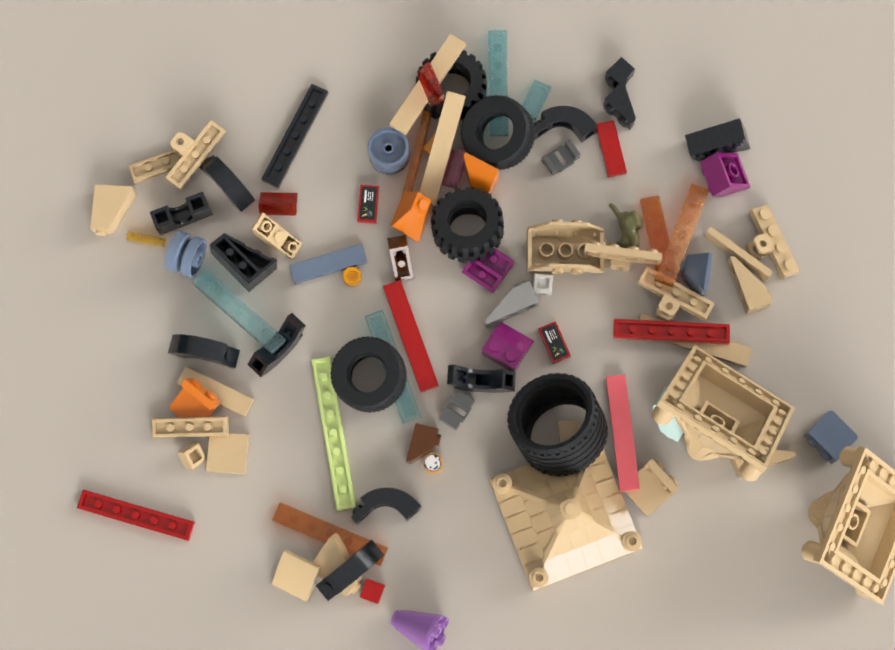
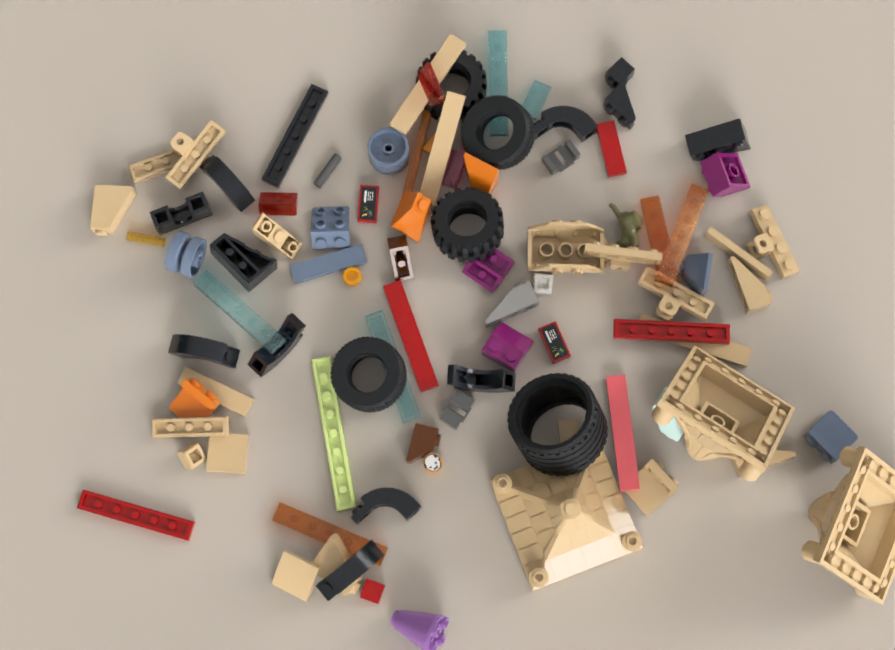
none -> sand blue bracket [310,206,350,249]
none -> dark grey piece [313,153,342,189]

